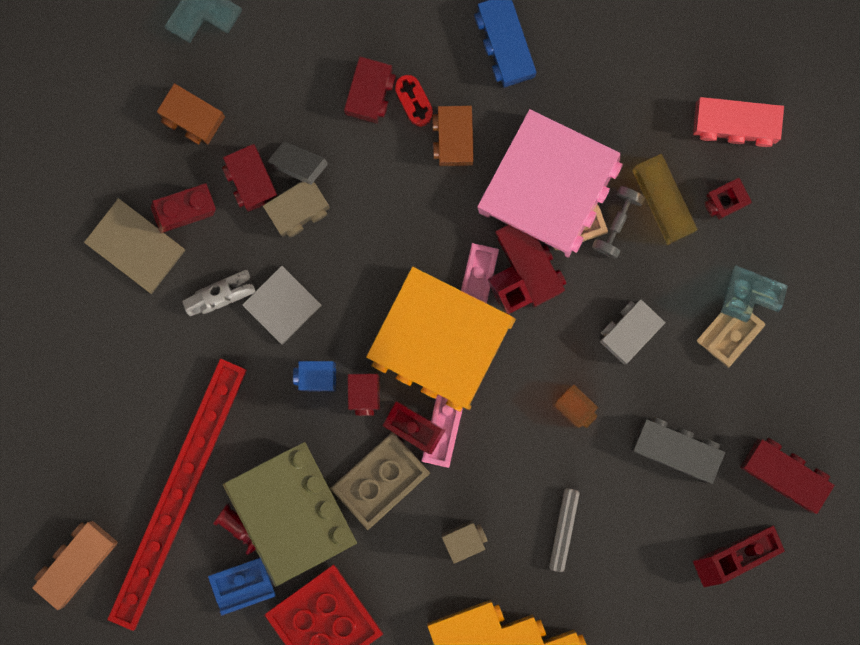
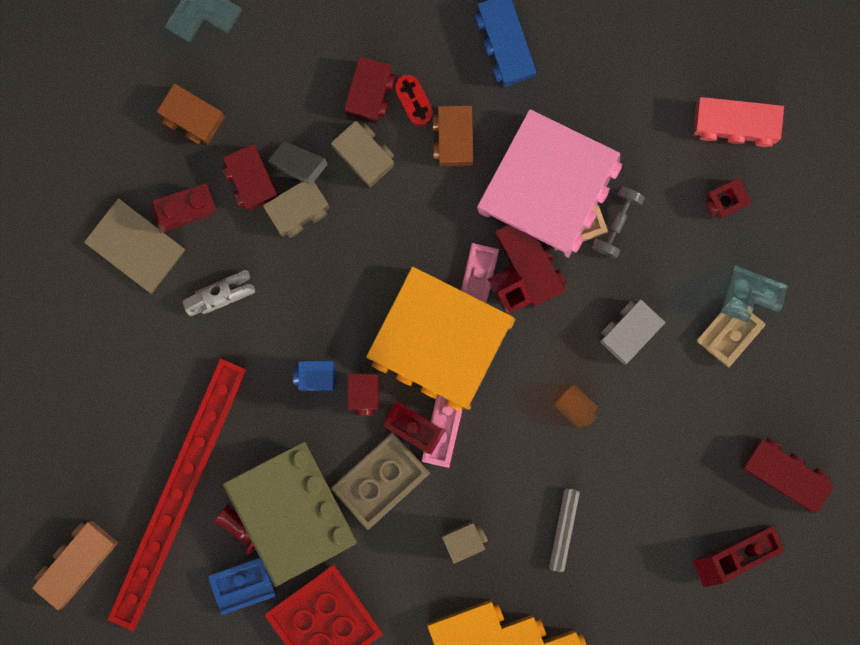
light grey tile [243,266,322,345] -> none
dark grey brick [631,416,726,484] -> none
clear yellow brick [632,154,698,245] -> none
none -> dark tan brick [331,121,394,188]

